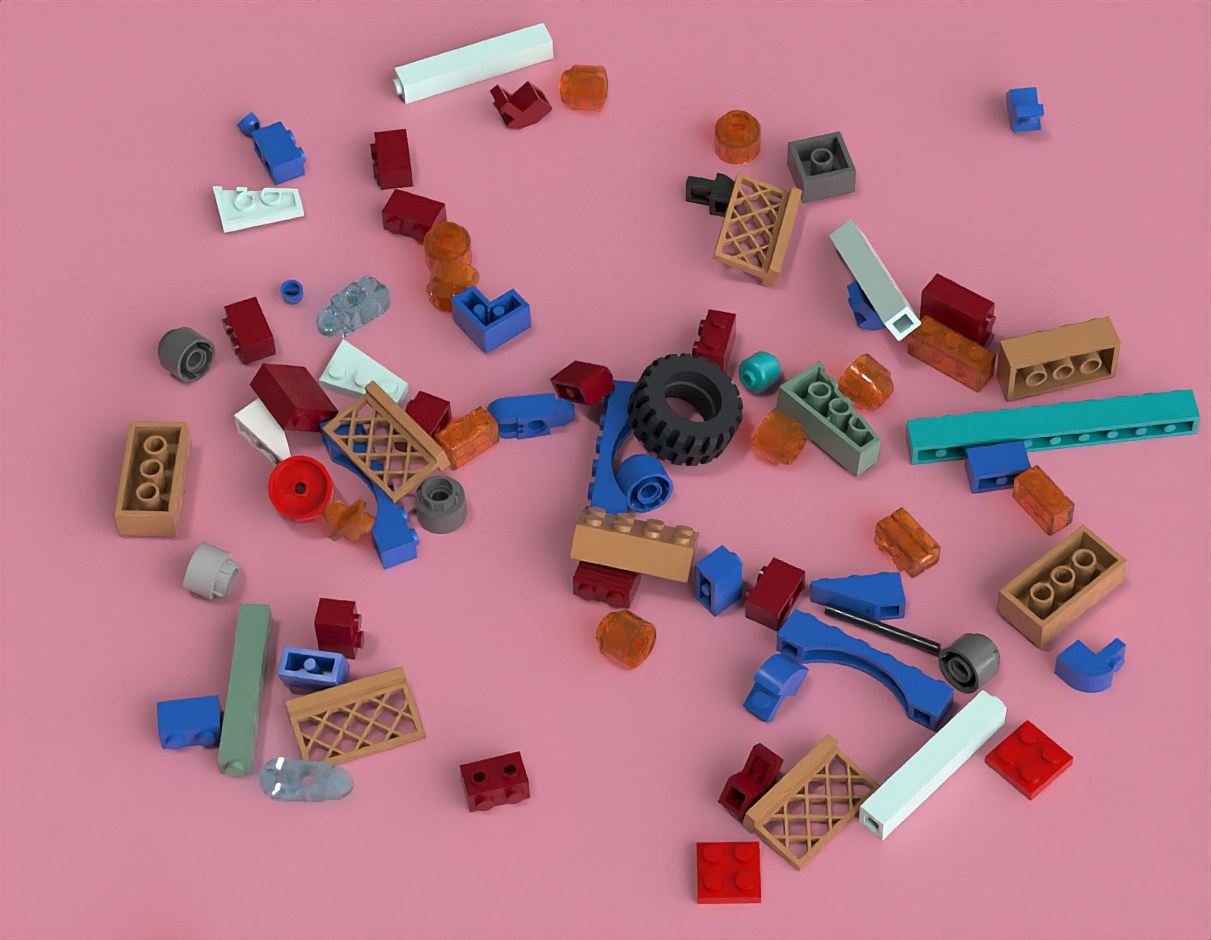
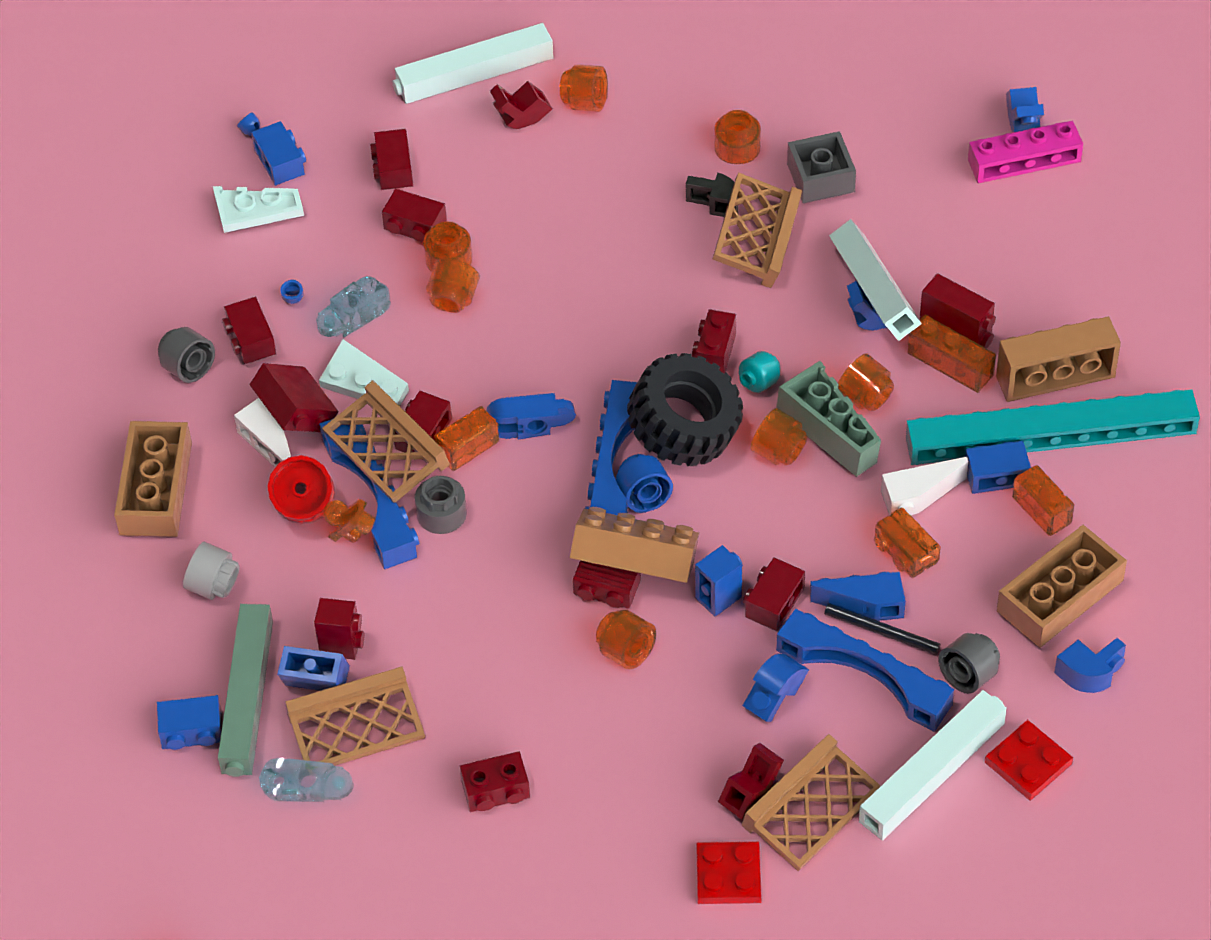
blue brick [451,285,531,354] -> none
dark red brick [550,360,615,407] -> none
none -> white slope [881,457,968,519]
none -> dark pink brick [968,120,1083,183]

